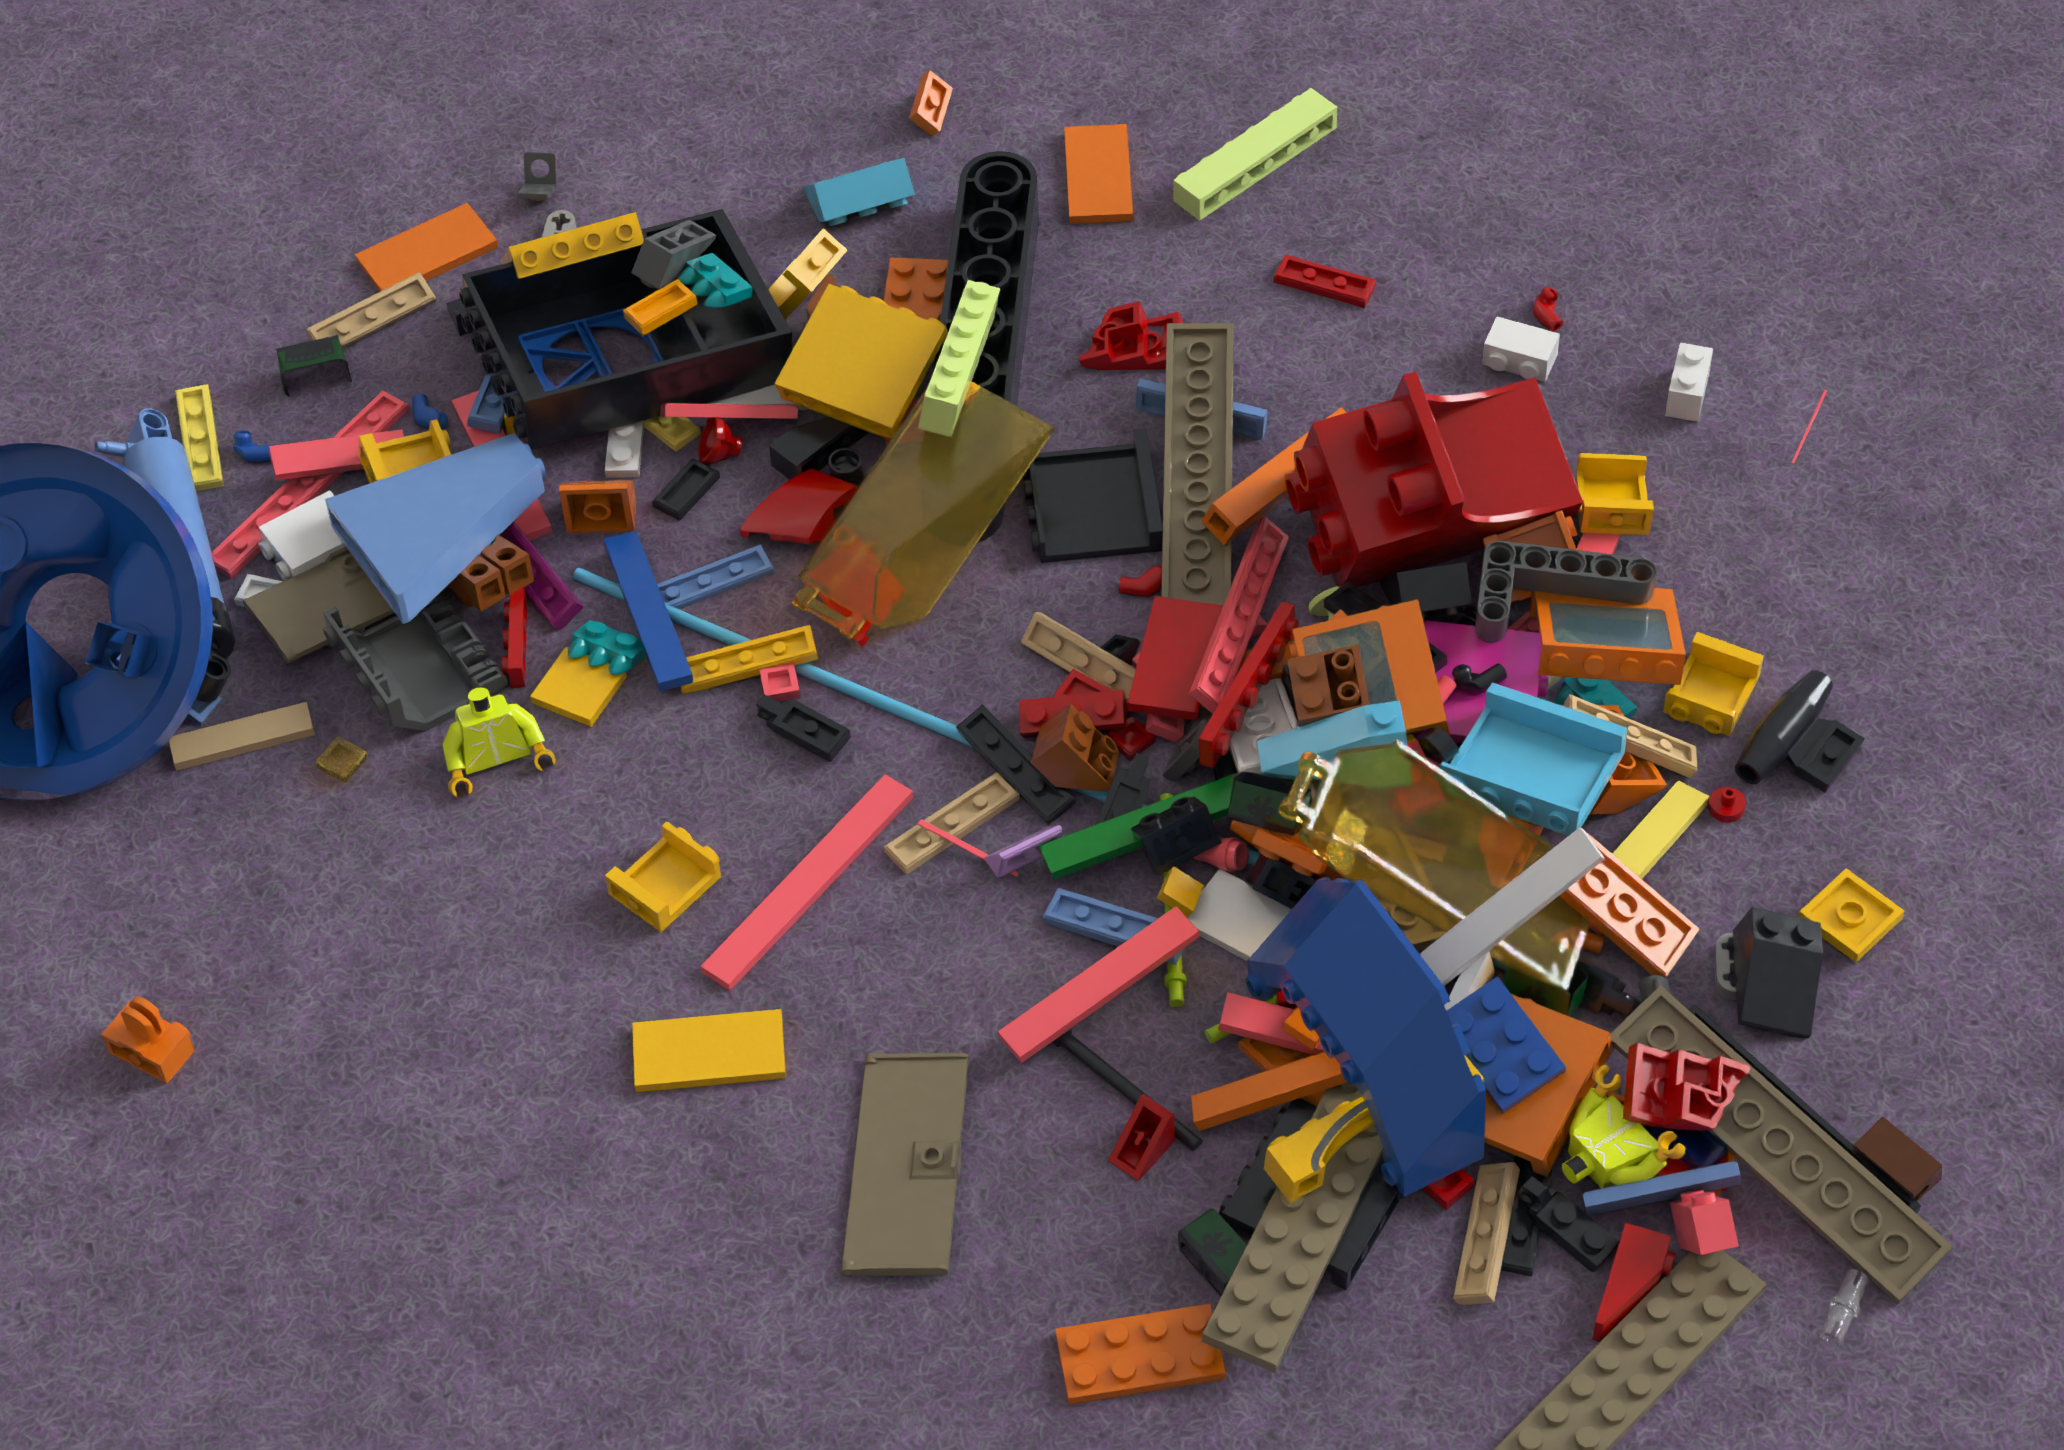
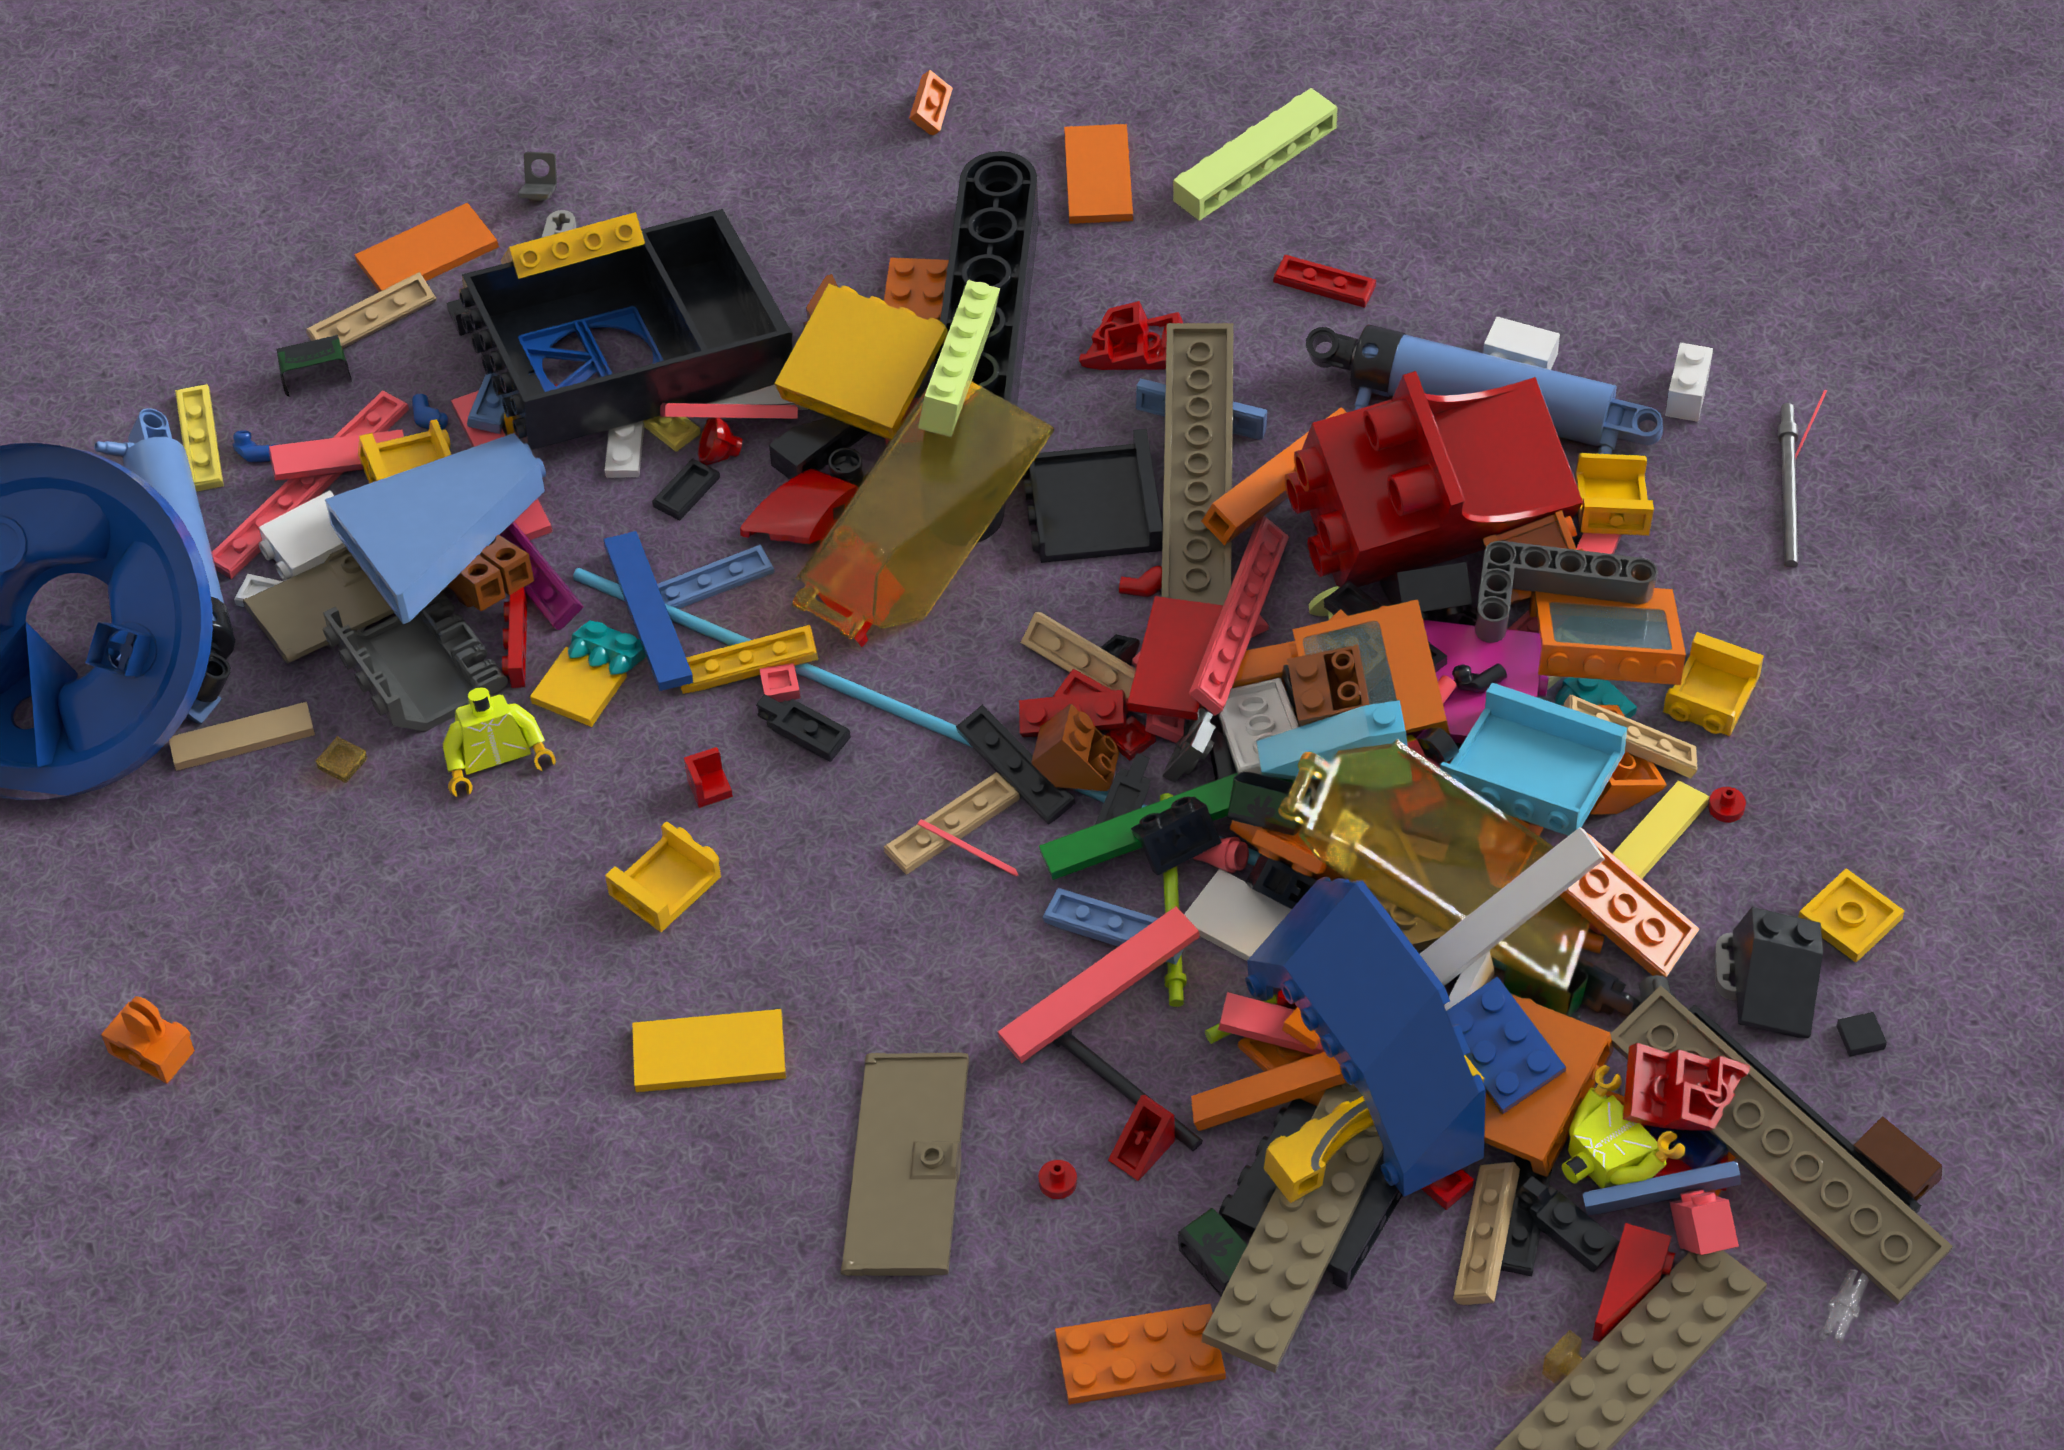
orange slope [559,480,636,533] -> none
light orange tile [623,279,698,336] -> none
dark grey slope [631,220,716,289] -> none
teal plate [677,253,752,308] -> none
coral tile [701,774,914,991] -> none
yellow panel [768,228,847,320] -> none
medium azure slope [803,158,915,226] -> none
lavender slope [985,825,1062,878] -> none
yellow tile [1157,866,1204,917] -> none
red plate [1198,601,1299,768] -> none
red arm [1533,287,1563,332] -> none
black plate [1735,670,1865,793] -> none
none -> red panel [684,747,733,808]
none -> red tile [1038,1160,1077,1199]
none -> medium blue piece [1306,325,1663,454]
none -> clear yellow plate [1542,1330,1582,1383]
none -> flat silver bar [1778,403,1798,567]
none -> black tile [1836,1012,1887,1057]

